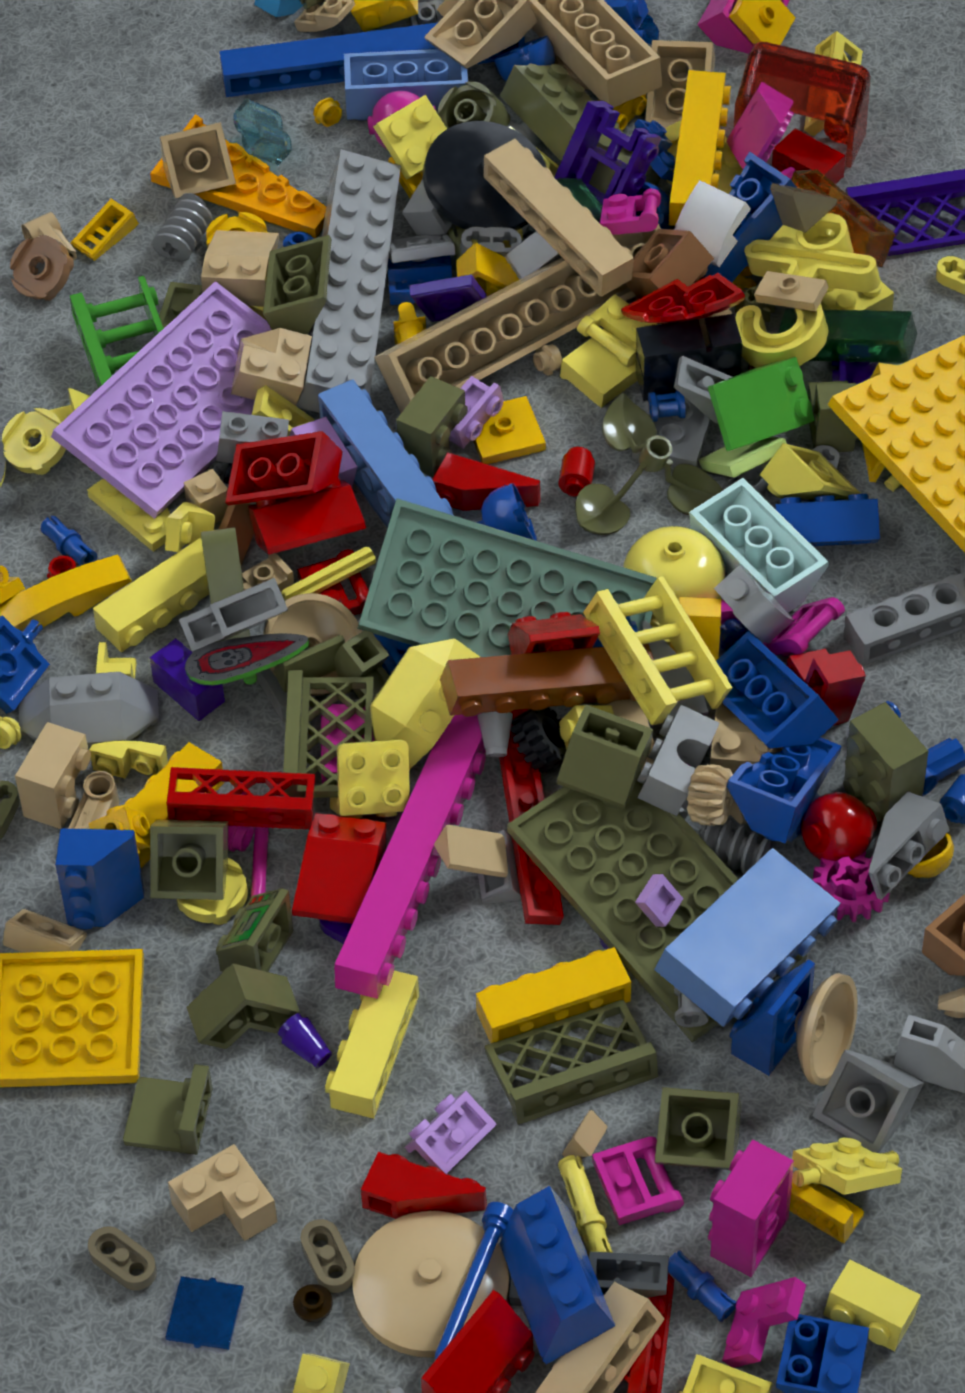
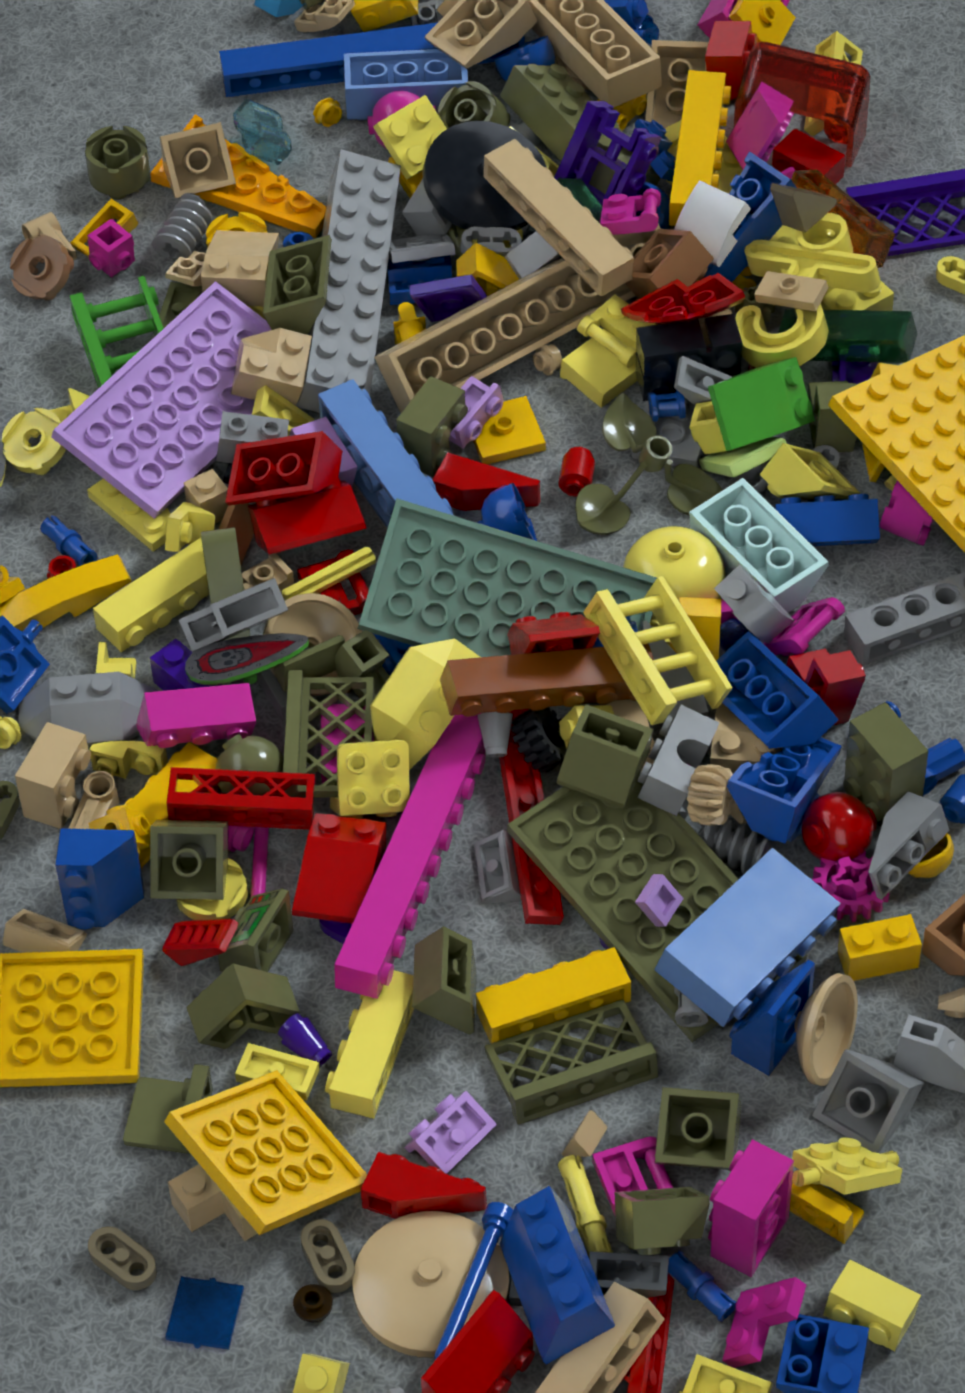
tan slope [434,825,508,878] -> none
none -> olive brick [85,126,151,199]
none -> dark pink brick [87,219,135,278]
none -> dark pink slope [136,683,256,748]
none -> red slope [162,919,239,966]
none -> yellow plate [164,1070,367,1235]
none -> tan slope [165,251,205,286]
none -> olive brick [215,734,284,796]
none -> light yellow plate [235,1043,320,1101]
none -> olive slope [412,926,476,1035]
none -> olive slope [614,1187,710,1255]
none -> light yellow brick [689,401,735,455]
none -> red slope [705,21,760,101]
none -> yellow brick [837,914,922,981]
none -> dark pink brick [879,480,936,546]

